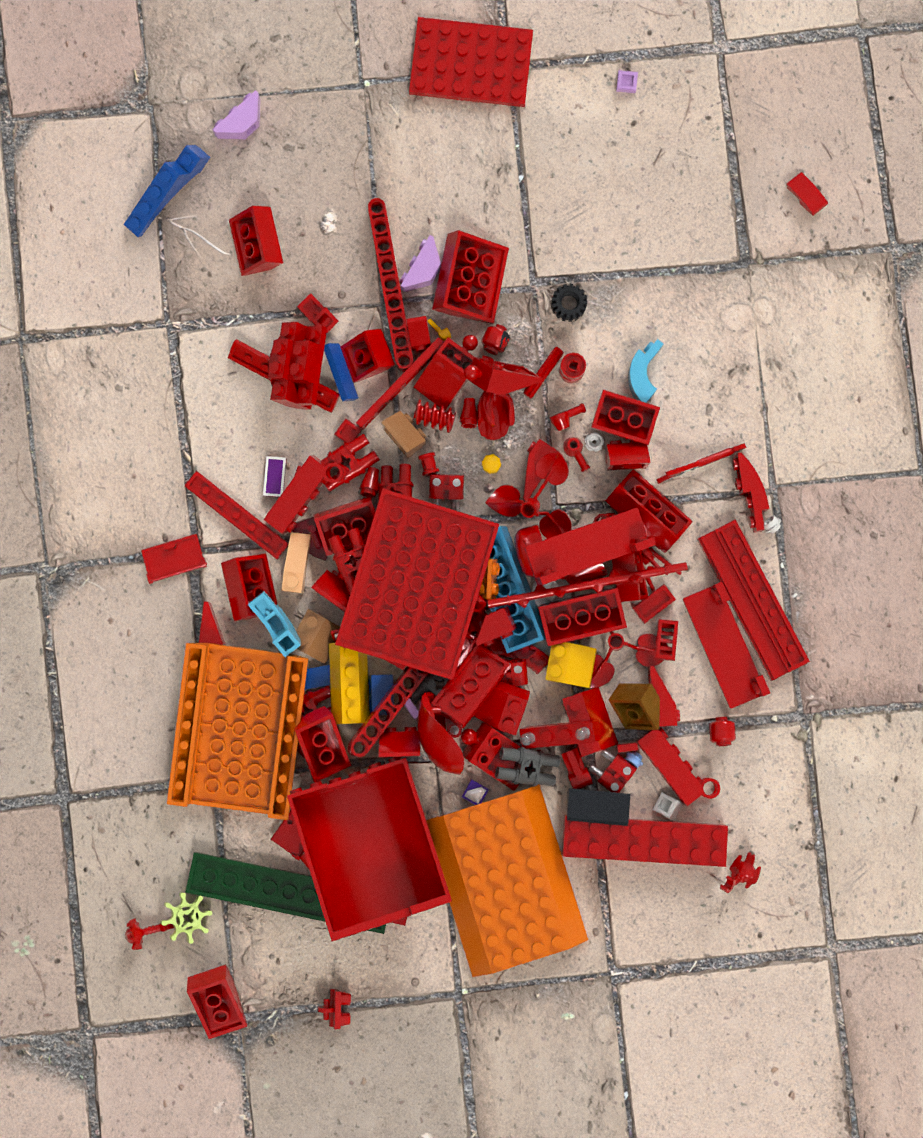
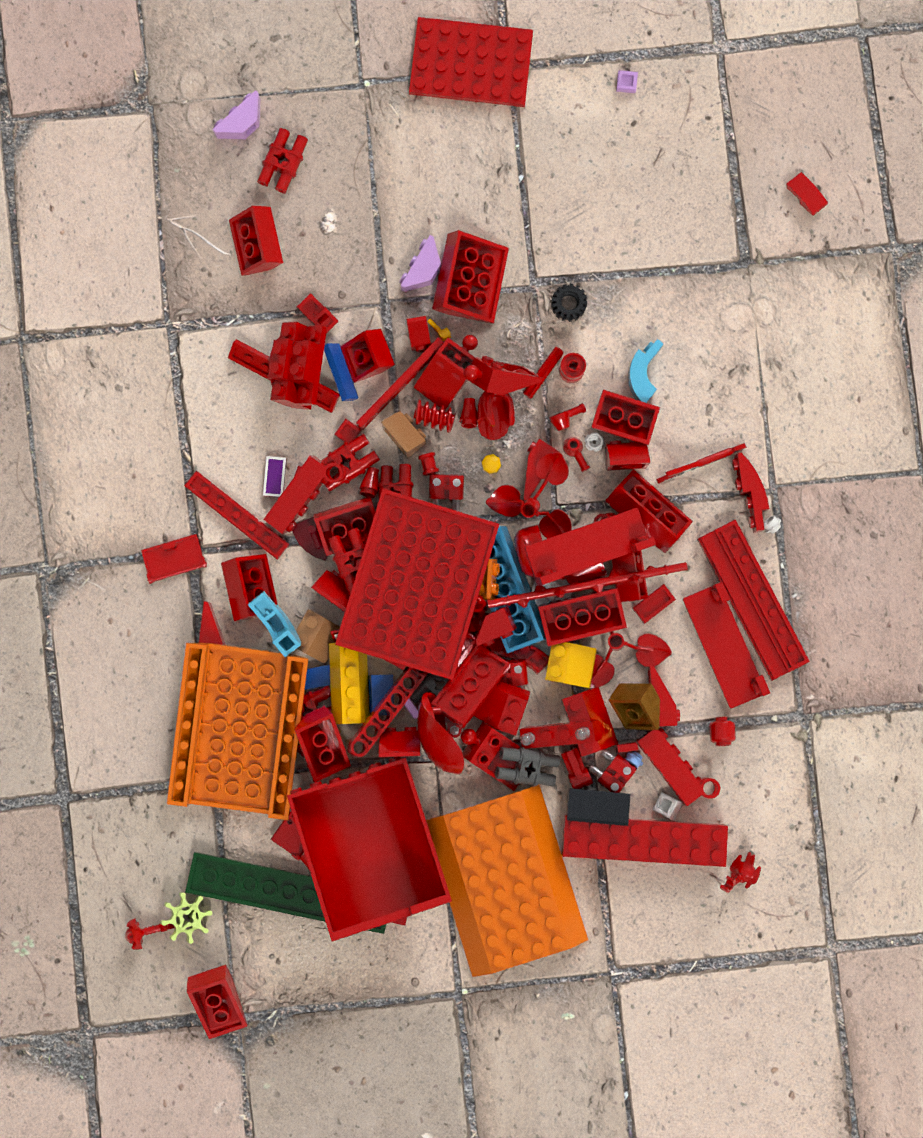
blue arch [123,145,211,237] -> none
light nougat slope [281,532,311,594] -> none
red hips [317,989,351,1029] -> none
red beam [368,198,413,372] -> none
tile [462,779,489,805] -> none
red head [481,324,510,355] -> none
red plant [641,547,682,591] -> none
red slope [655,619,679,661] -> none
none -> red pin [257,128,308,194]

